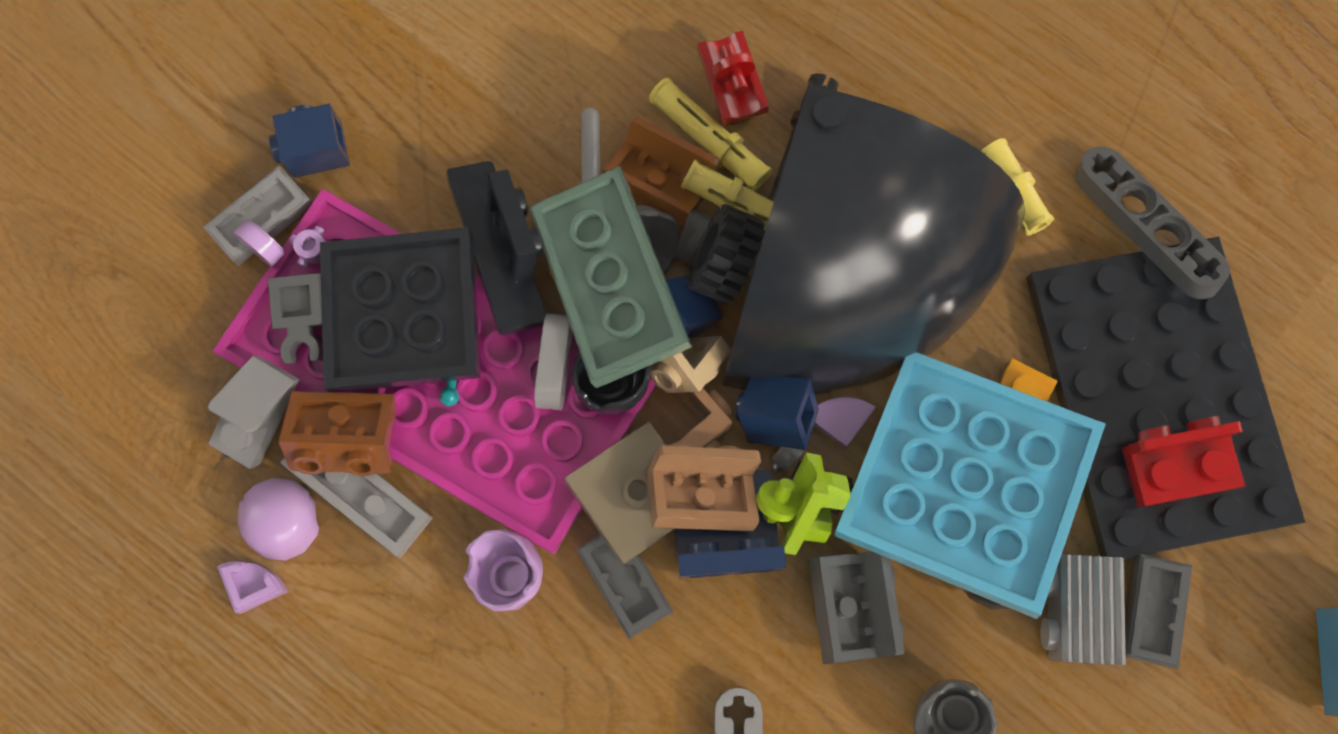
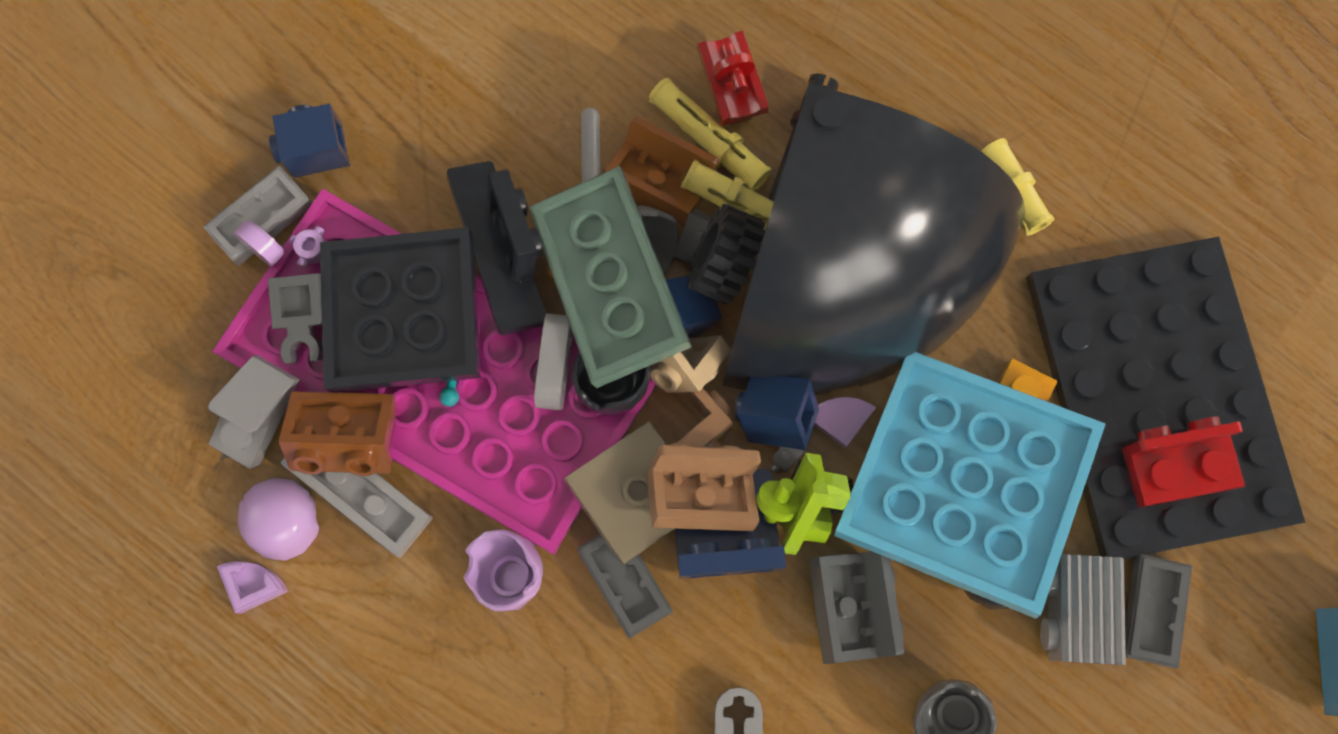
dark grey beam [1075,147,1230,299] -> none

